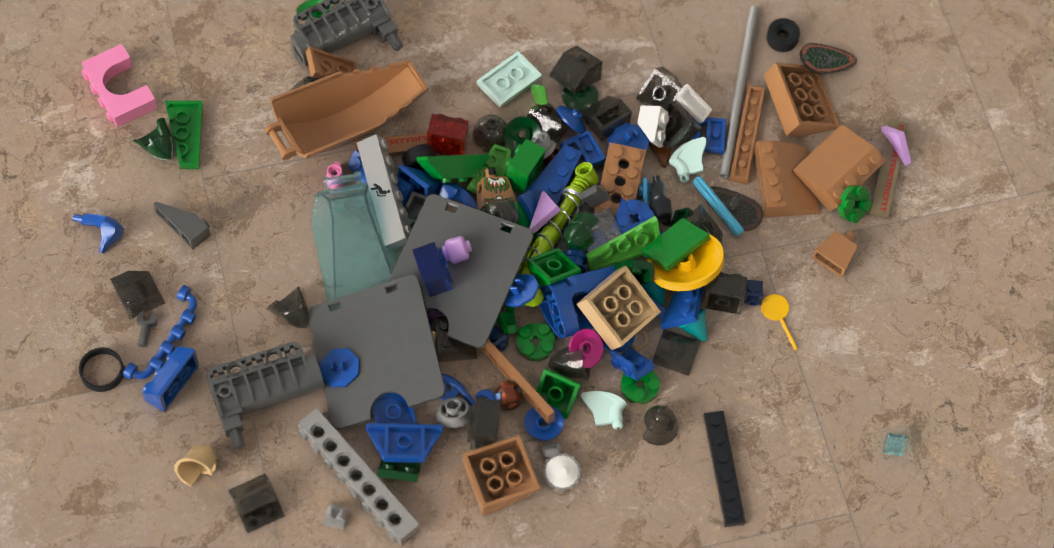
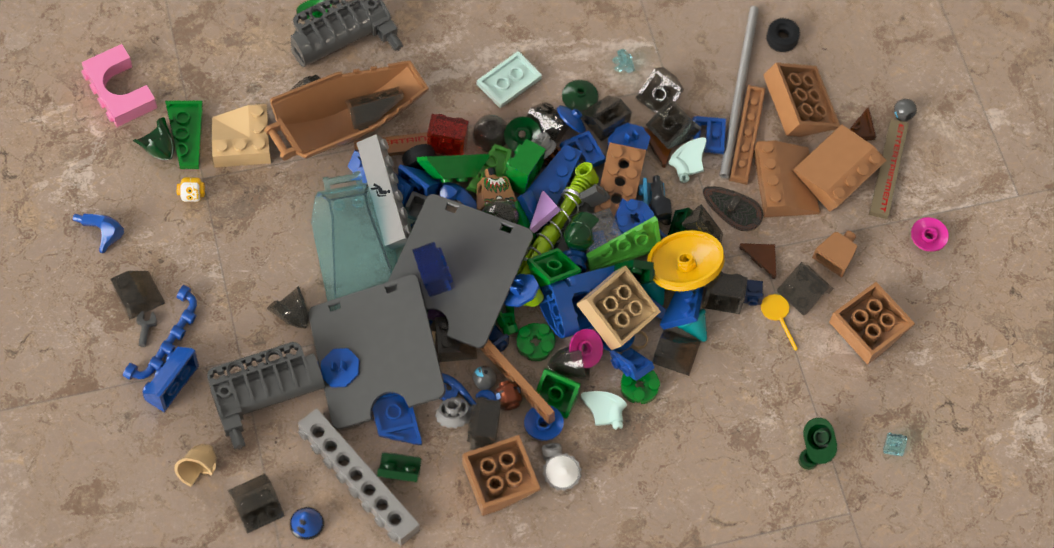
black tyre [79,347,124,392] -> none
dark grey slope [153,202,210,250] -> none
medium nougat wing [306,46,357,78] -> none
light grey tile [324,504,348,529] -> none
bright pink piece [325,162,345,192] -> none
blue wing [366,423,443,463] -> none
lavender head [442,236,472,264] -> none
bright green tile [530,83,548,105] -> none
clear smoke slope [549,45,602,93] -> none
white slope [638,106,669,148] -> none
green tile [641,218,710,271] -> none
clear smoke helmet [643,405,679,446] -> none
white tile [675,84,712,124] -> none
medium azure axle [693,176,744,237] -> none
black plate [703,411,746,527] -> none
shield [800,43,857,75] -> none
green plate [838,185,872,223] -> none
lavender tile [881,126,911,165] -> none
none -> head [177,177,205,202]
none -> tan slope [212,104,271,168]
none -> blue hat [289,507,324,540]
none -> clear smoke slope [346,86,404,131]
none -> dark grey piece [472,366,497,390]
none -> clear light blue tile [612,49,635,73]
none -> reddish brown tile [739,243,776,279]
none -> clear smoke bracket [777,262,834,315]
none -> dark green tile [798,449,818,470]
none -> dark green piece [803,417,837,464]
none -> medium nougat slope [829,282,915,365]
none -> reddish brown tile [850,108,876,141]
none -> dark grey piece [894,98,917,121]
none -> dark pink dish [911,217,949,252]

